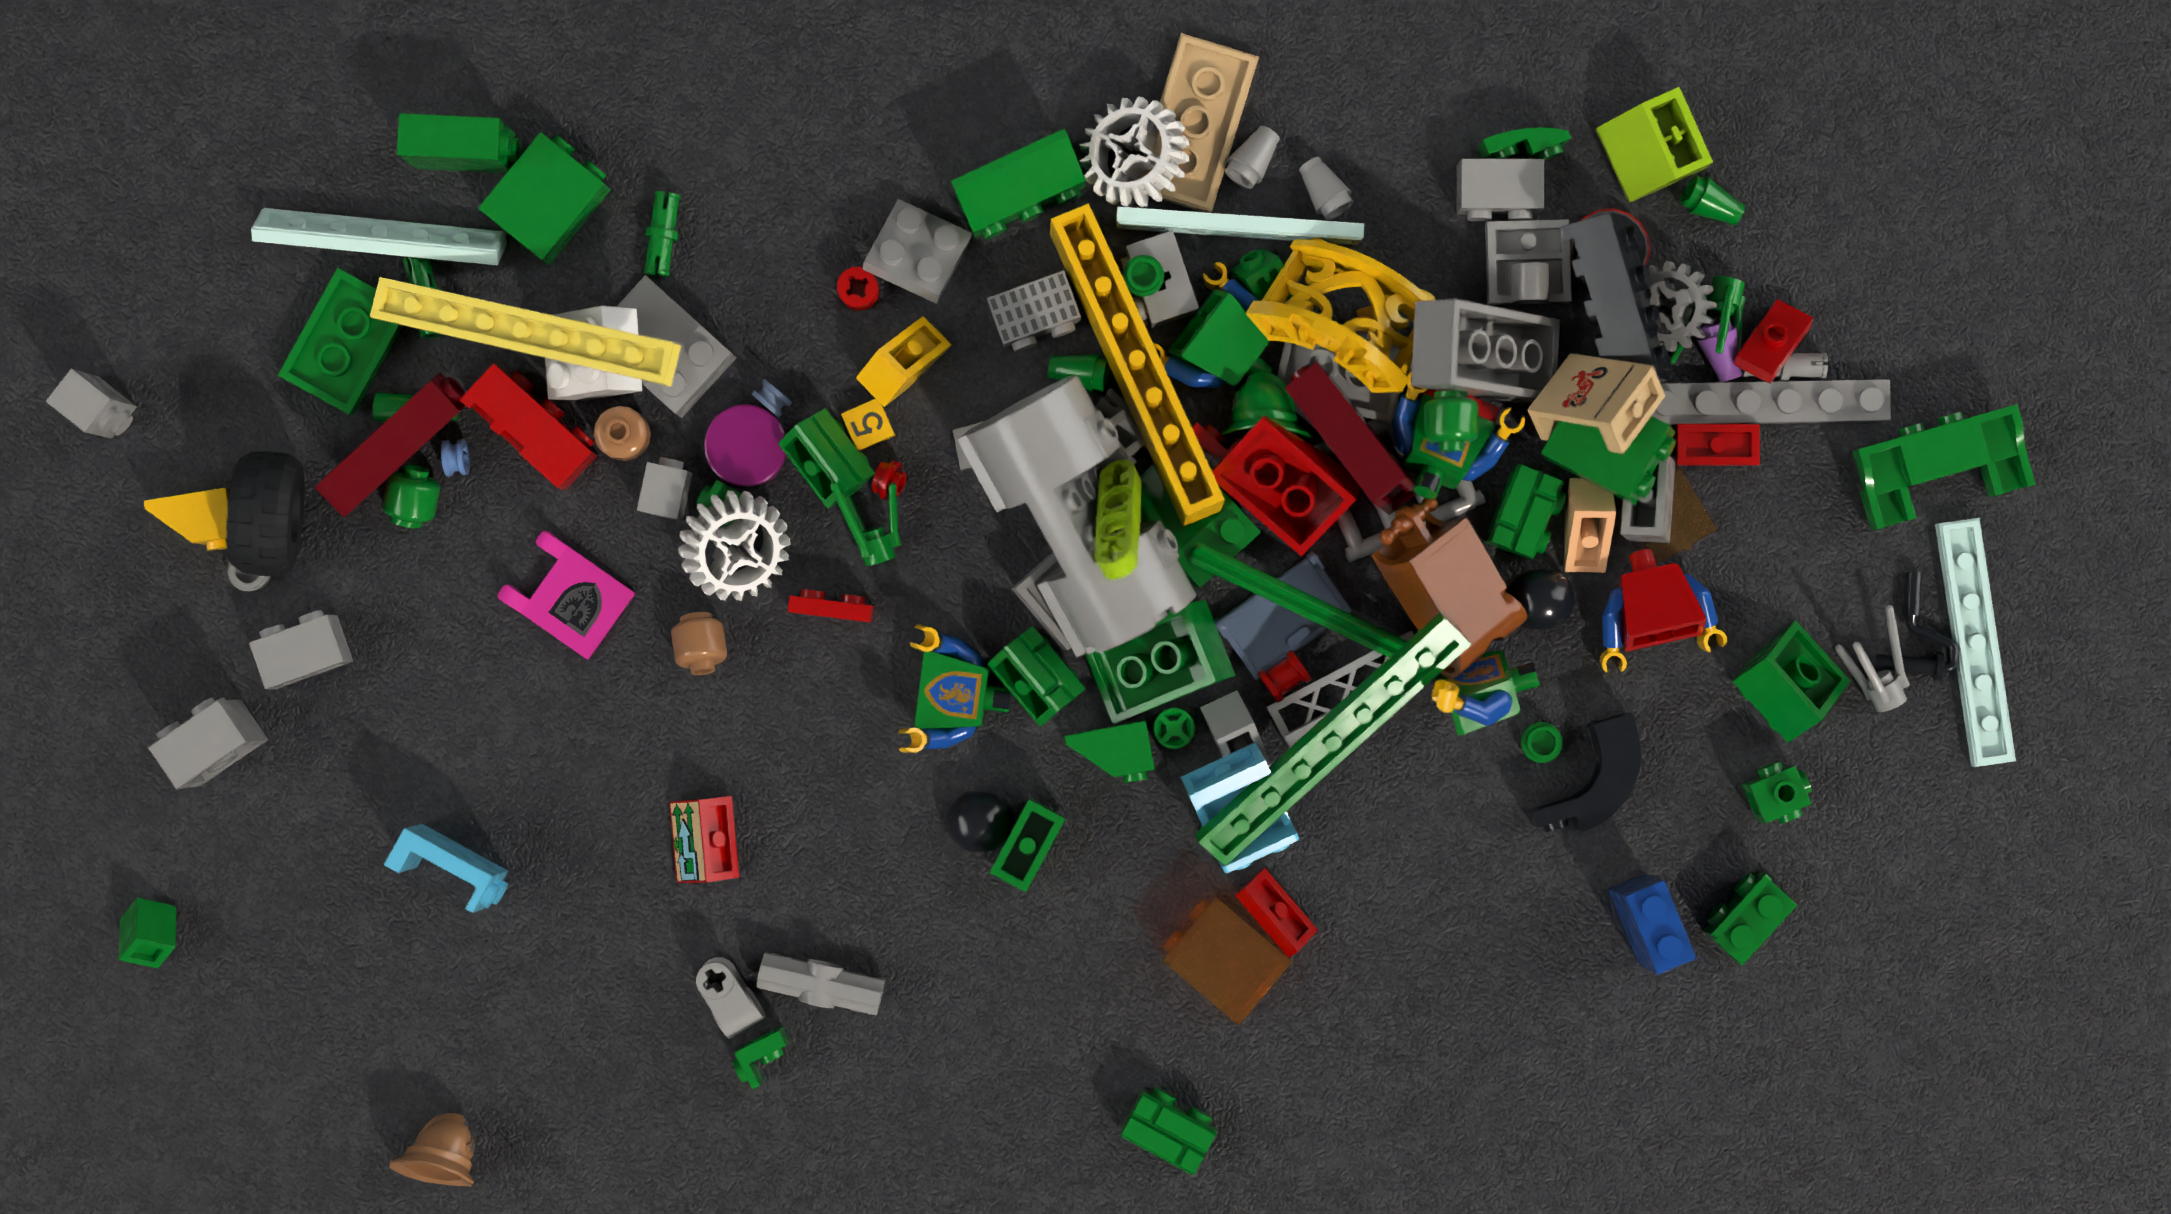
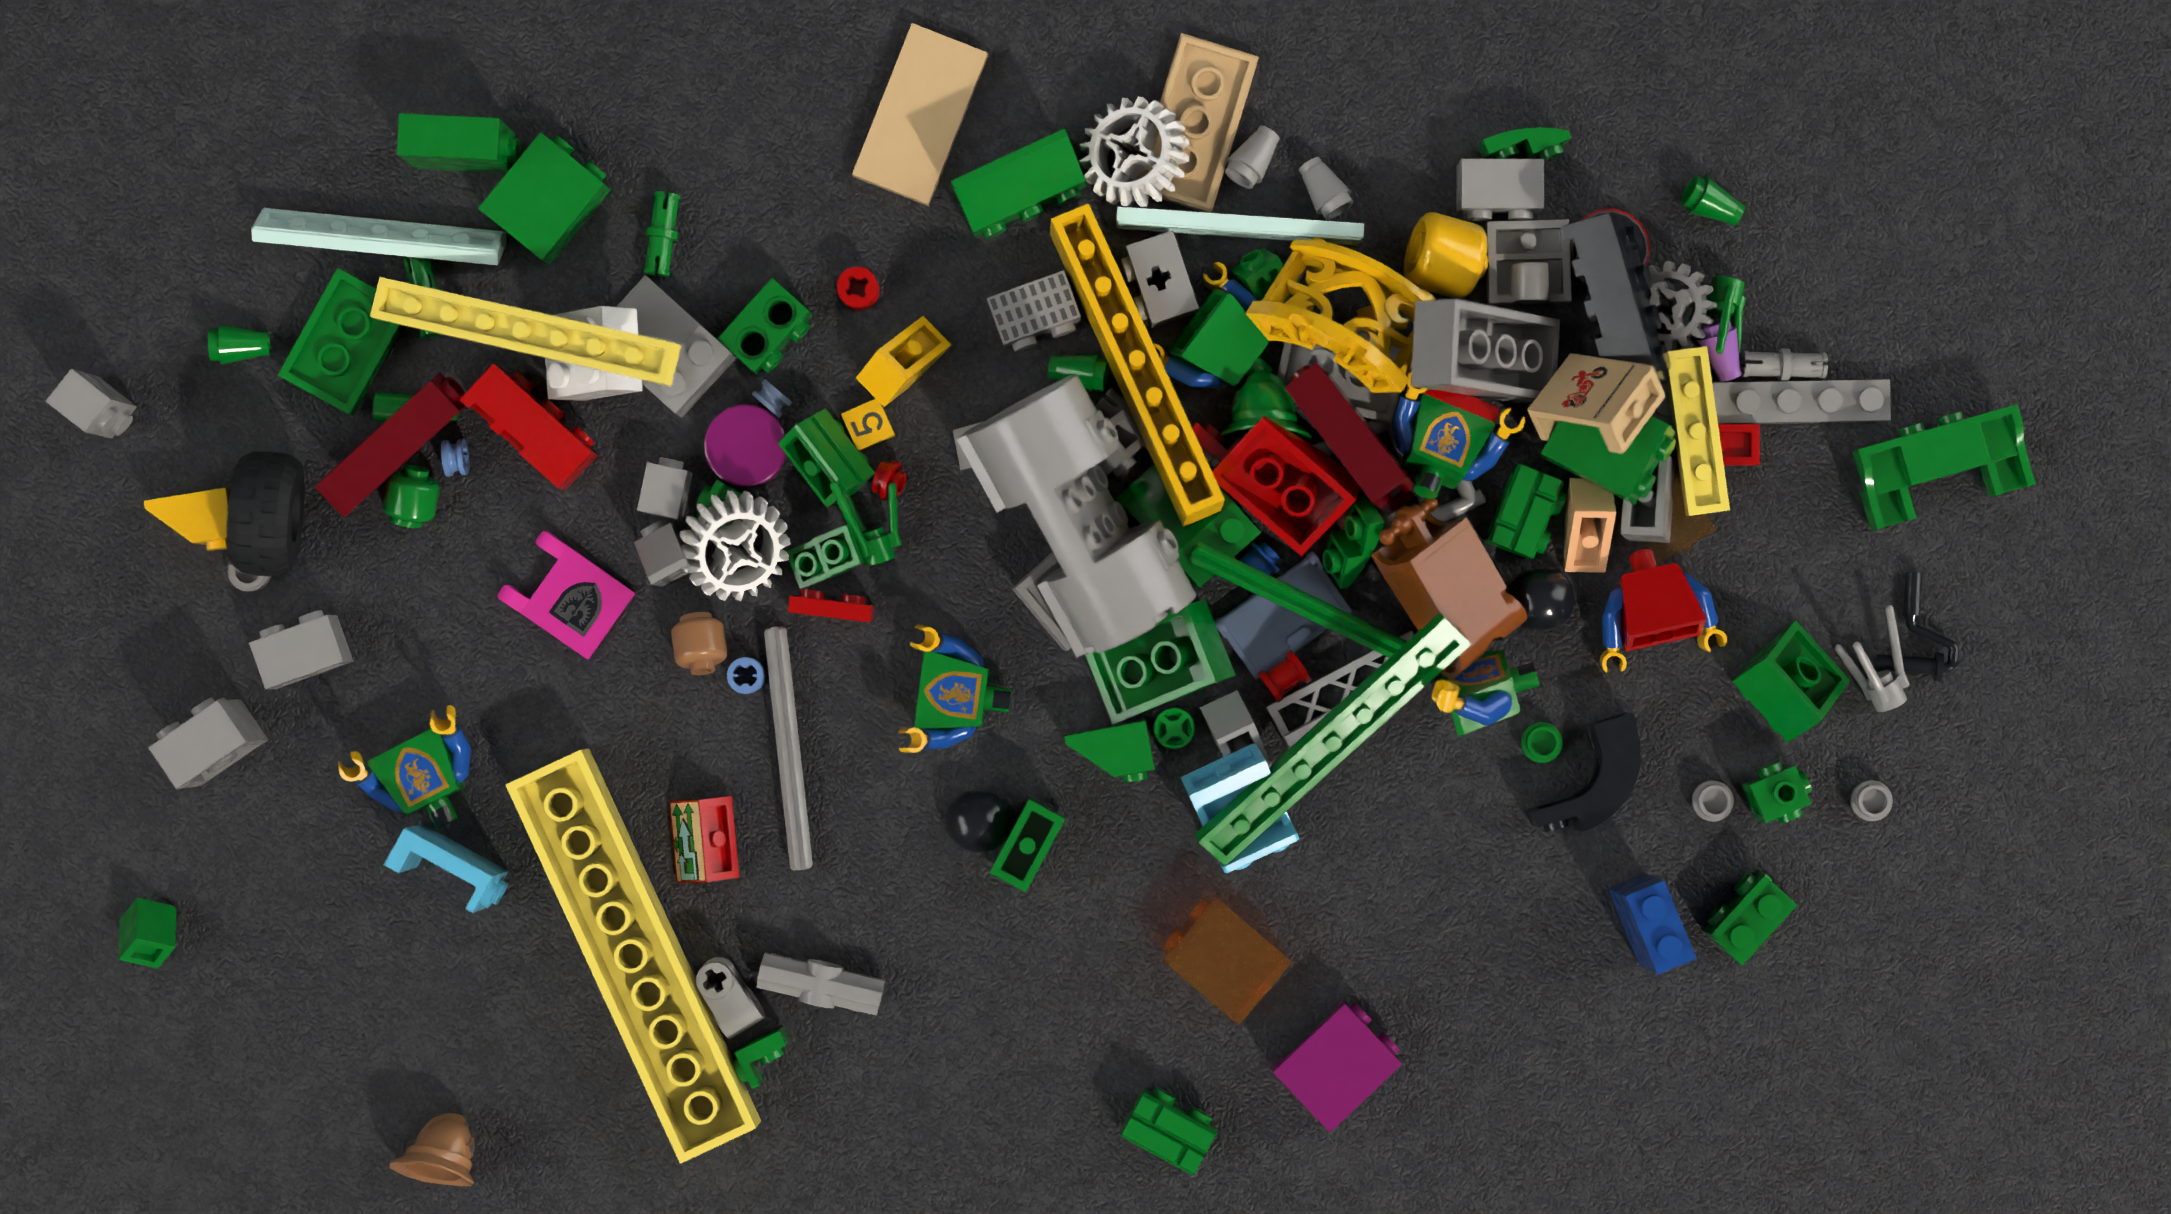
medium nougat head [594,406,651,461] -> none
light grey plate [863,199,972,304] -> none
green brick [987,626,1086,727] -> none
lime beam [1094,459,1142,580] -> none
green plate [1123,255,1164,297] -> none
red plate [1235,868,1318,958] -> none
green head [1424,390,1479,452] -> none
lime slope [1595,87,1713,203] -> none
red plate [1734,299,1813,384] -> none
light aqua tile [1935,518,2016,767] -> none
none -> green cone [208,324,270,365]
none -> torso [338,705,471,829]
none -> light yellow brick [506,748,761,1164]
none -> light grey slope [634,520,691,587]
none -> green brick [717,278,813,376]
none -> medium blue bush [727,657,766,694]
none -> light grey axle [764,626,813,870]
none -> green slope [786,524,864,590]
none -> tan tile [852,23,988,206]
none -> blue brick [1238,541,1280,575]
none -> magenta panel [1270,1000,1402,1133]
none -> green slope [1323,496,1385,589]
none -> yellow head [1403,212,1489,299]
none -> light yellow plate [1666,346,1730,516]
none -> light grey plate [1691,780,1734,822]
none -> light grey plate [1850,780,1893,821]

